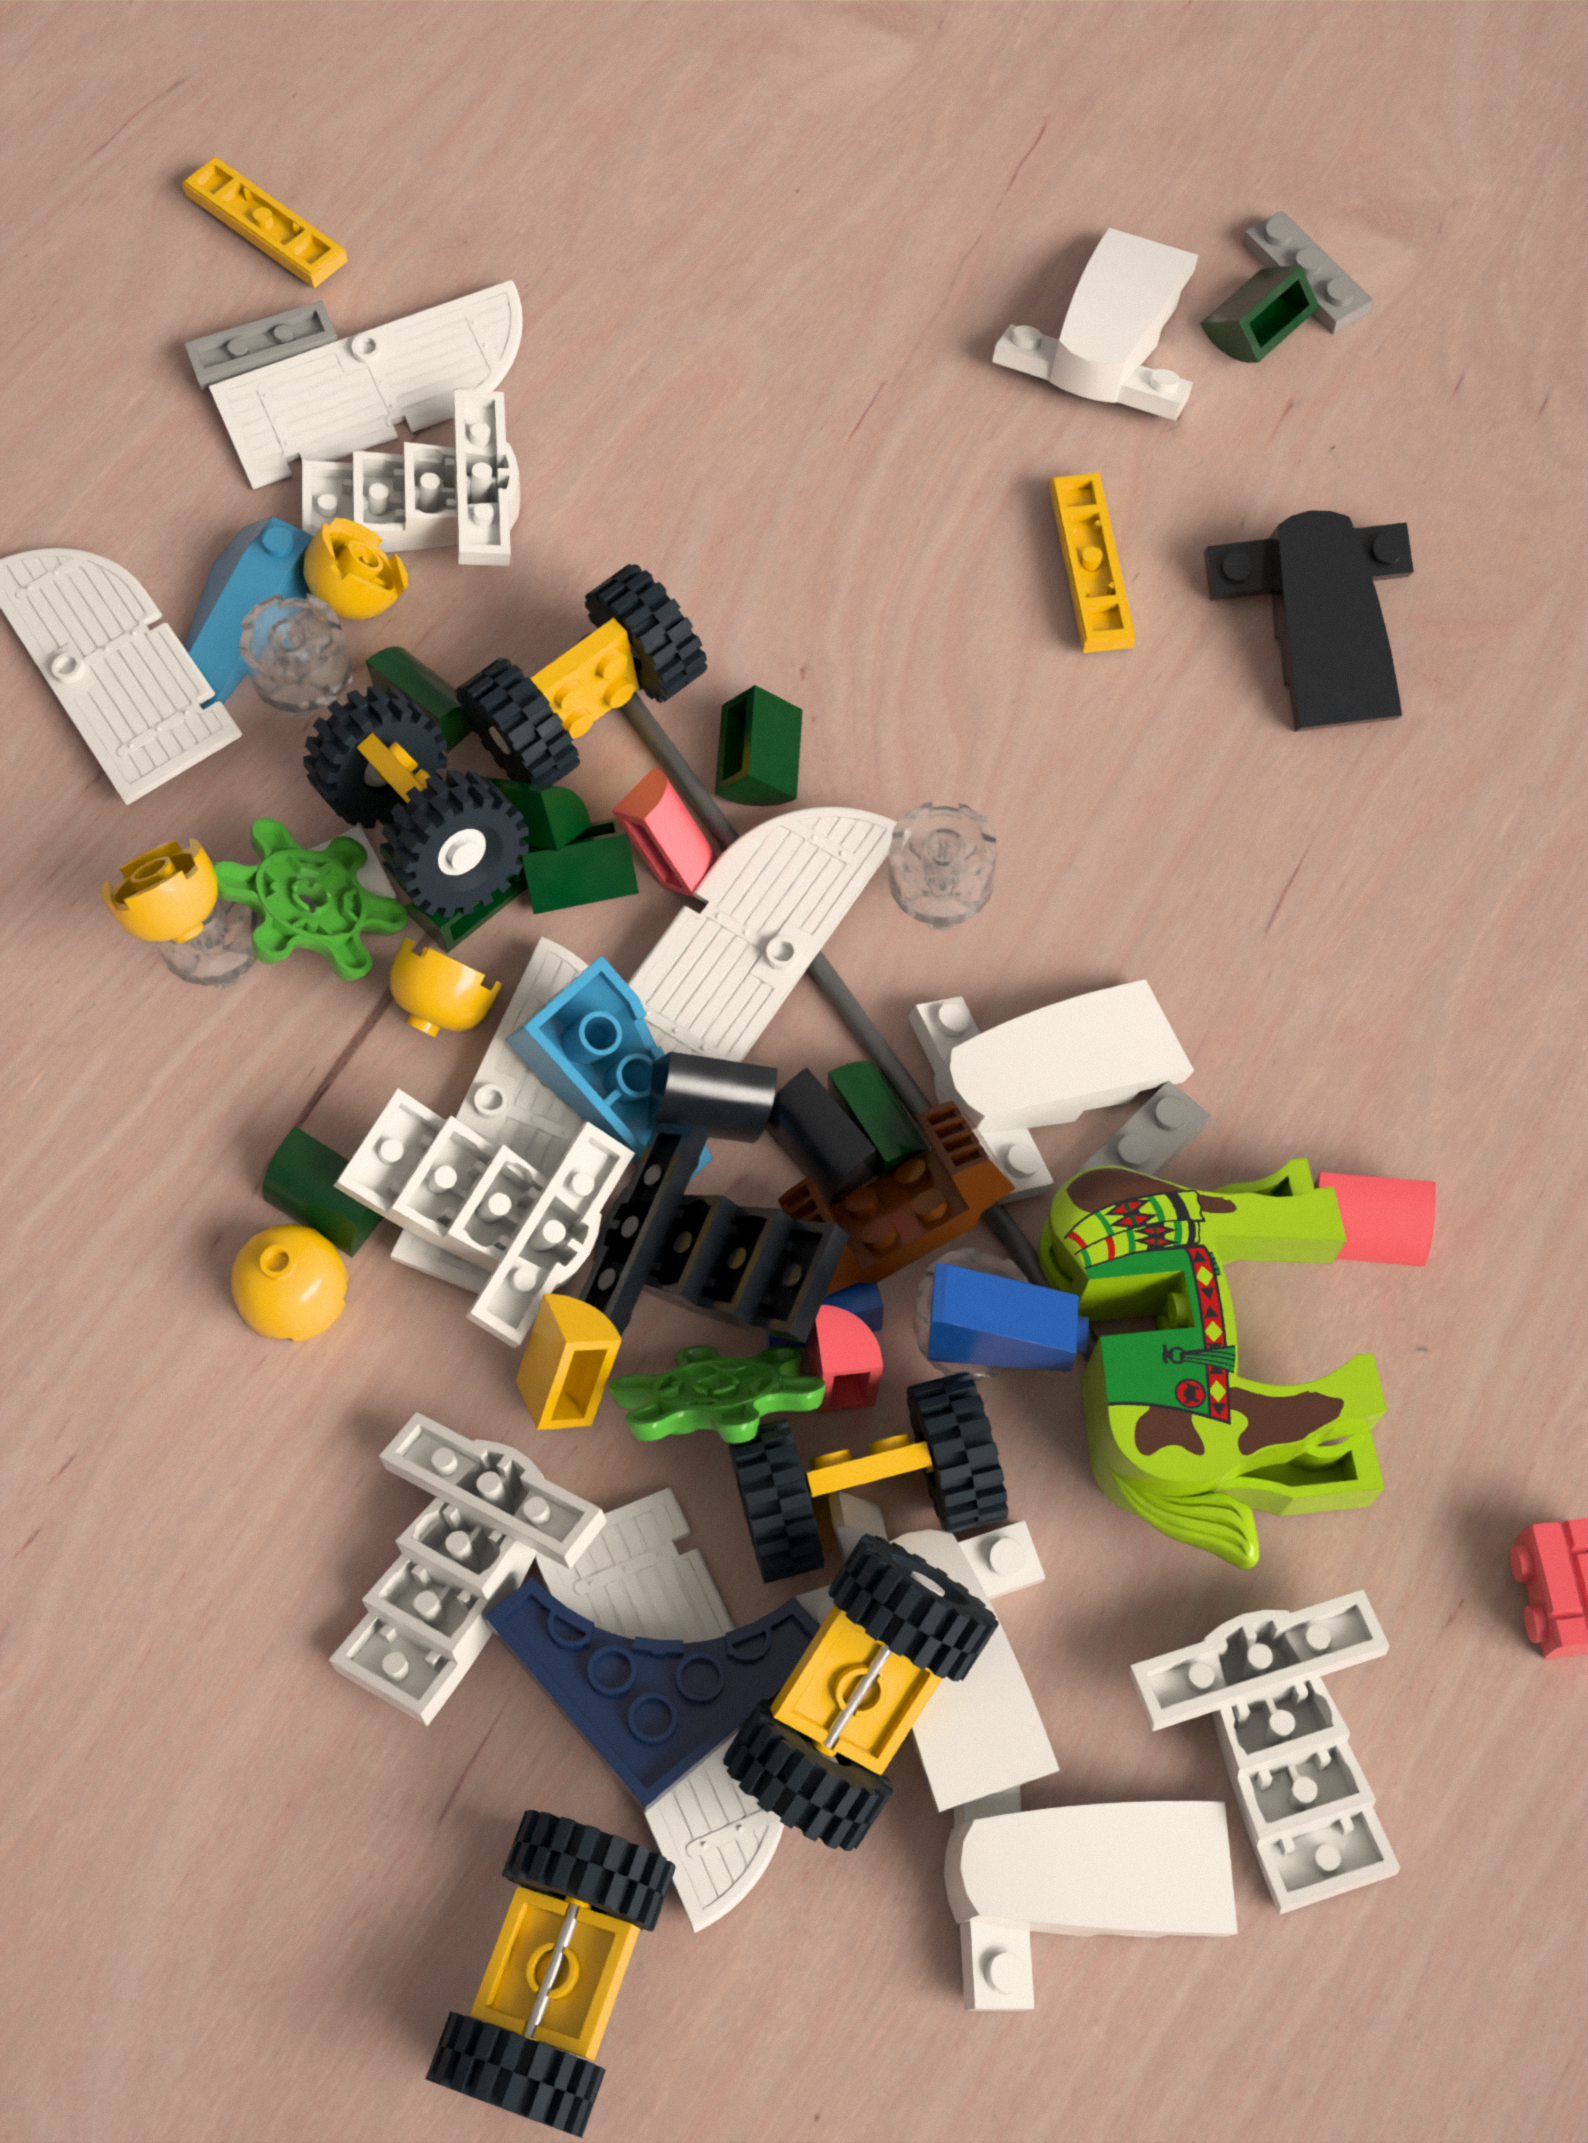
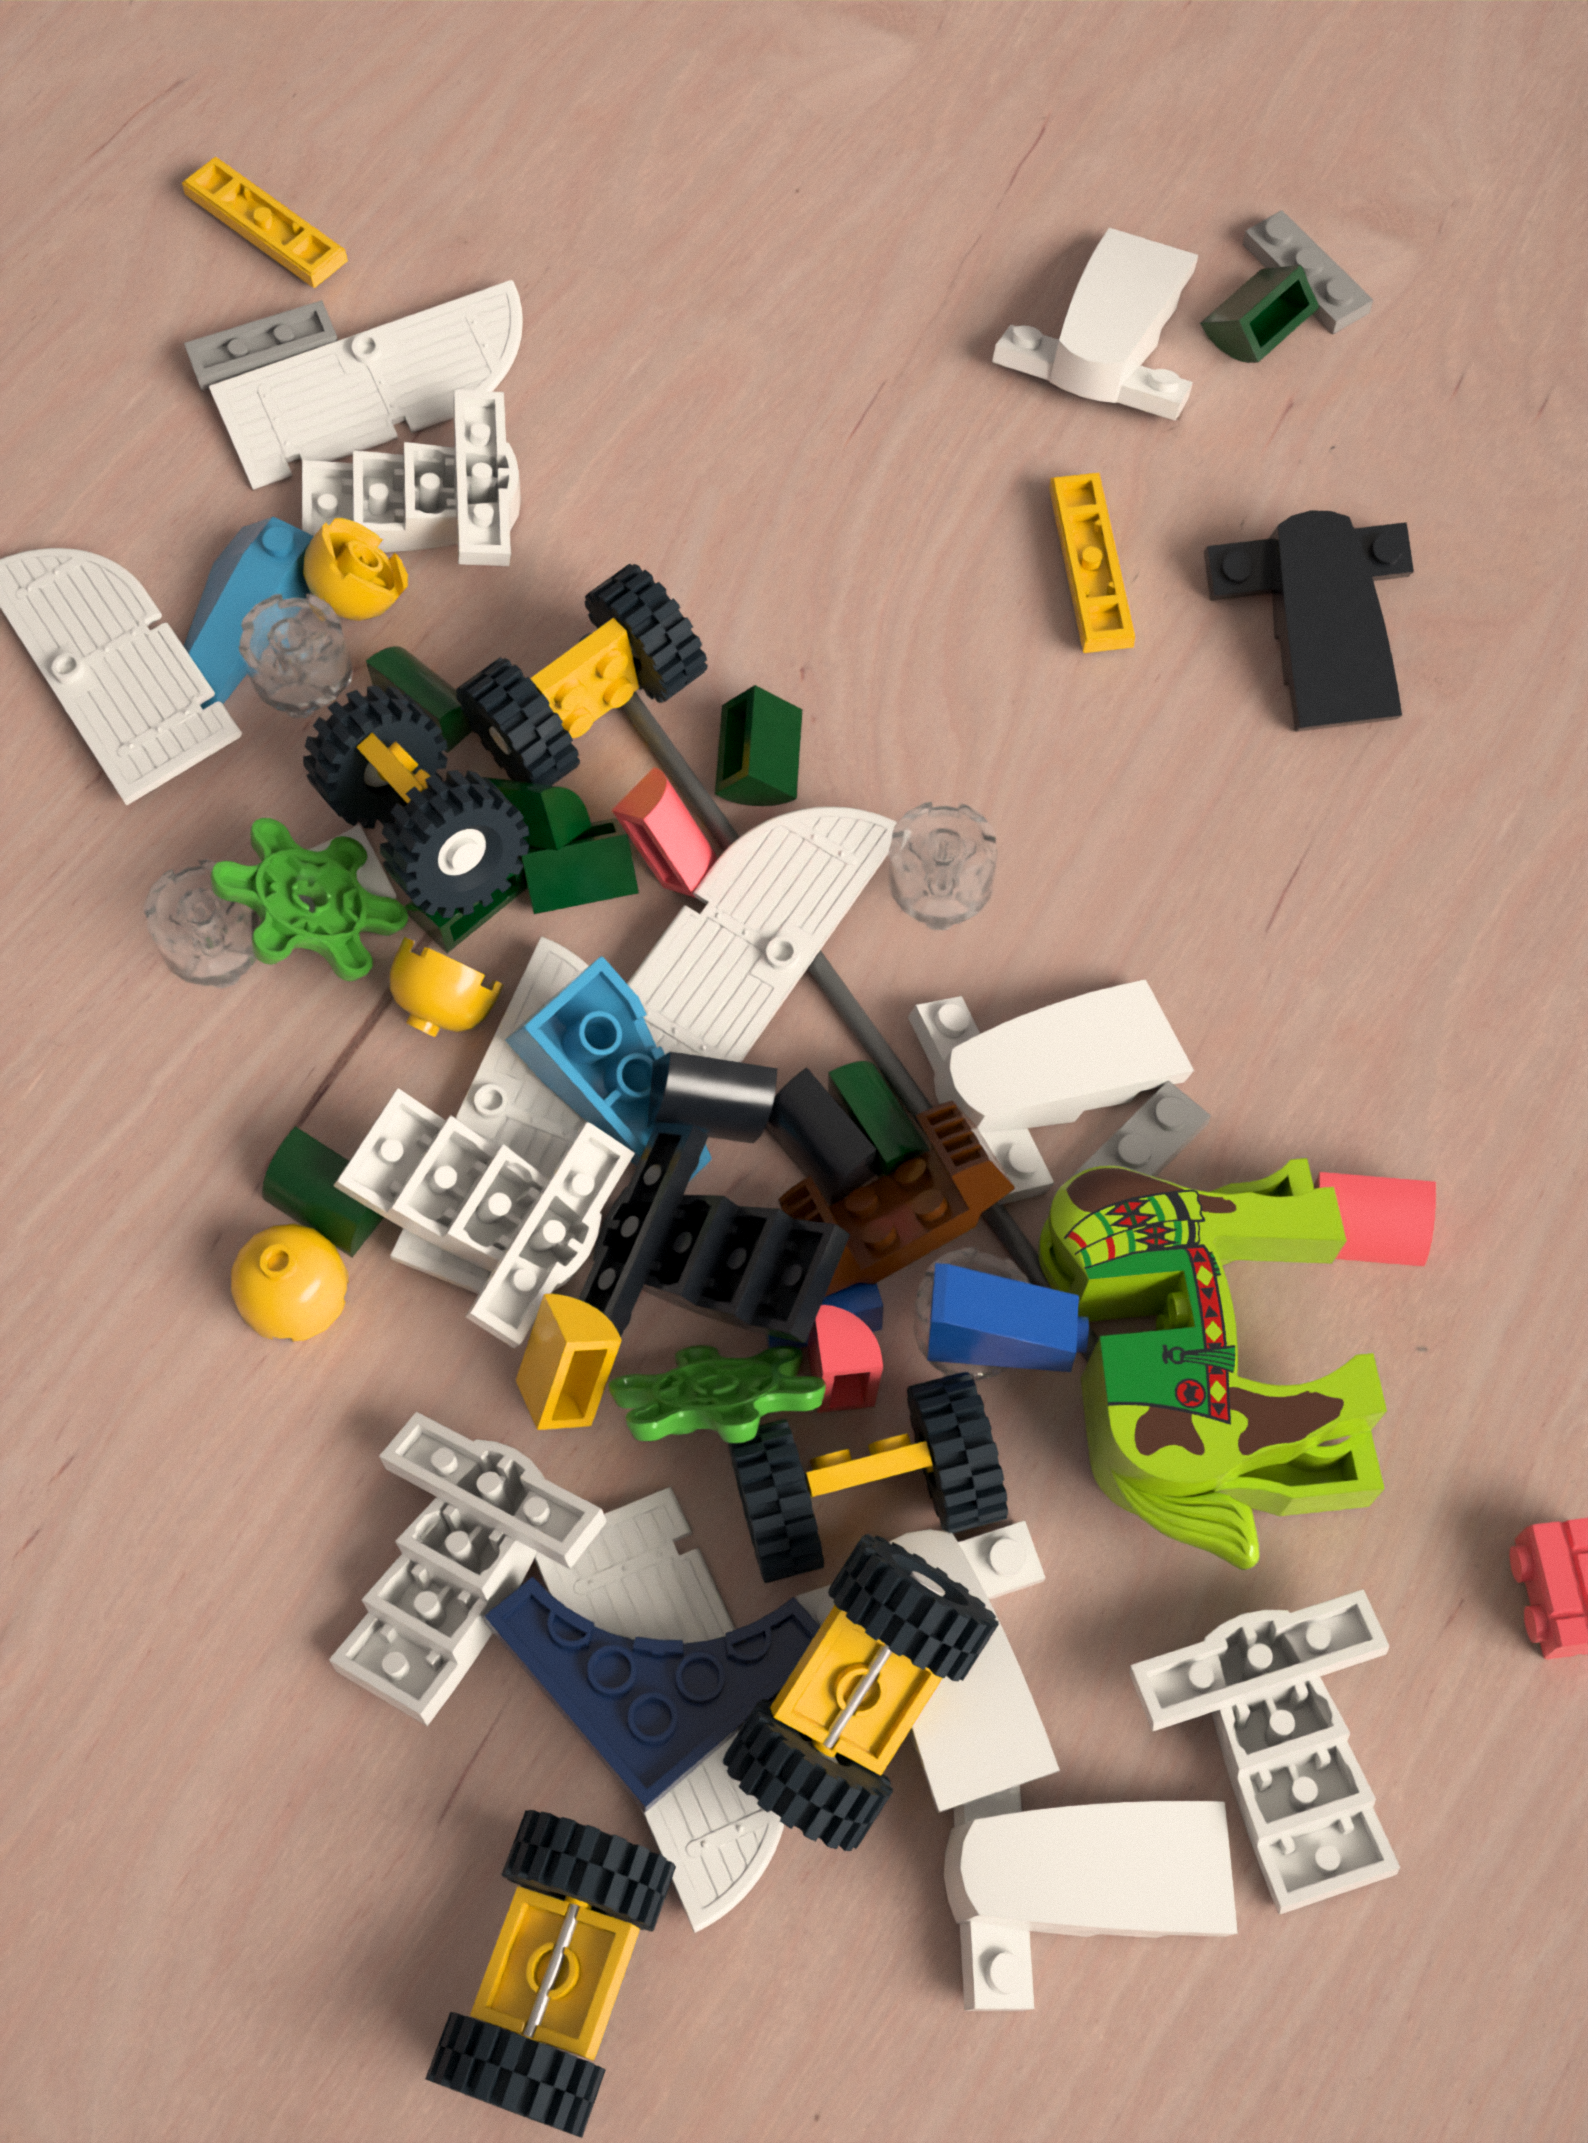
yellow cylinder [99,838,218,943] -> none
light grey slope [828,1491,888,1564] -> none

